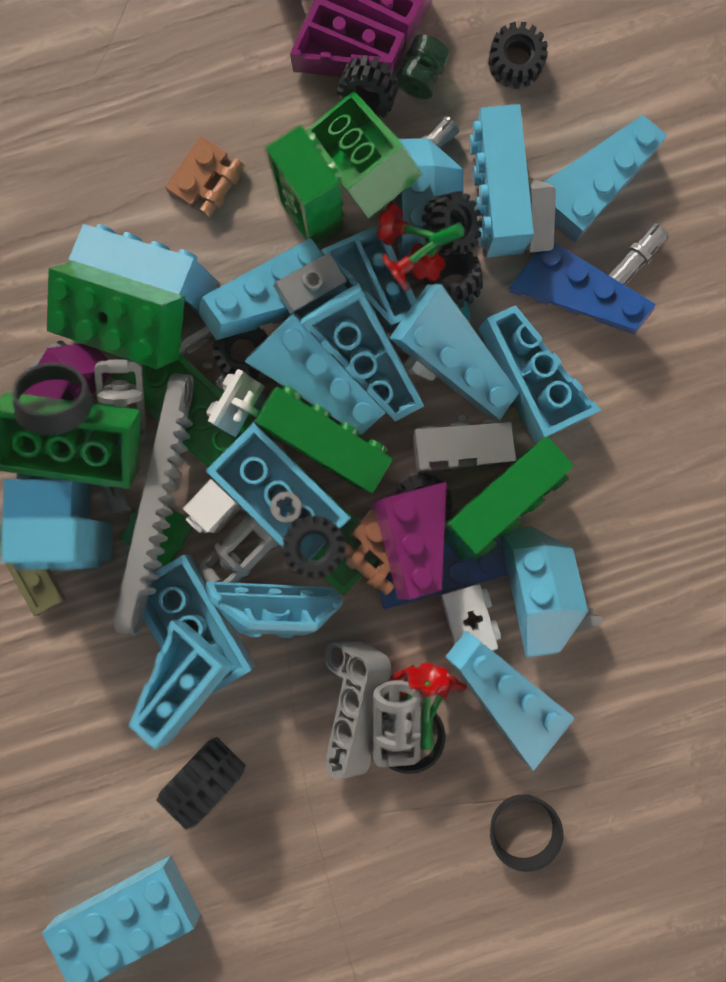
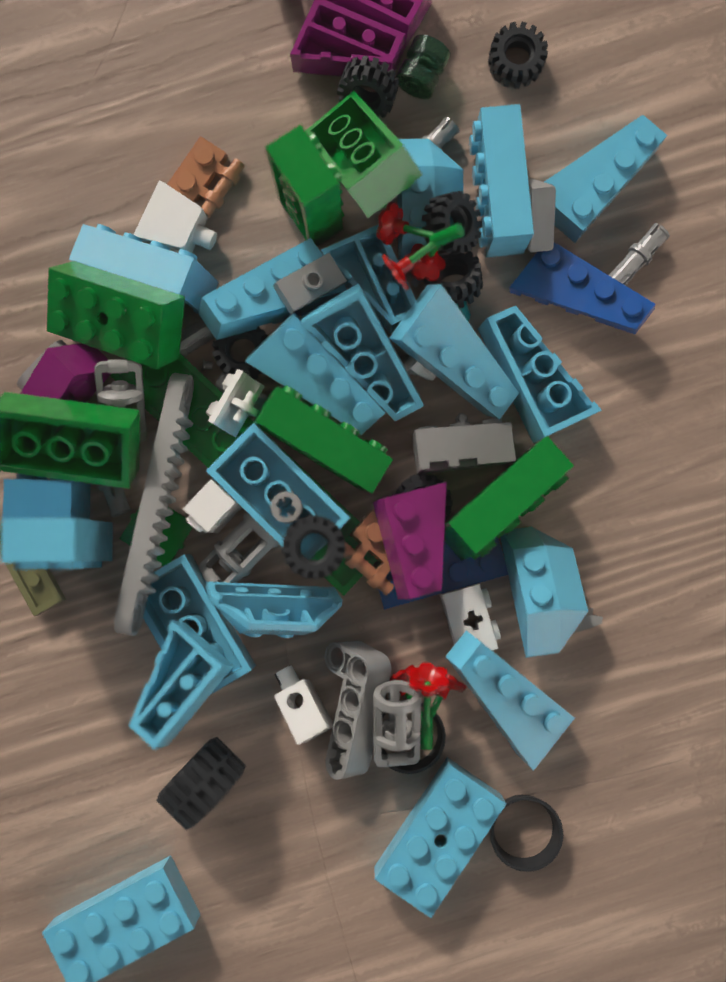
black tyre [12,363,93,435] -> none
none -> white torso [134,180,217,253]
none -> white torso [274,665,334,745]
none -> medium azure brick [374,757,506,918]

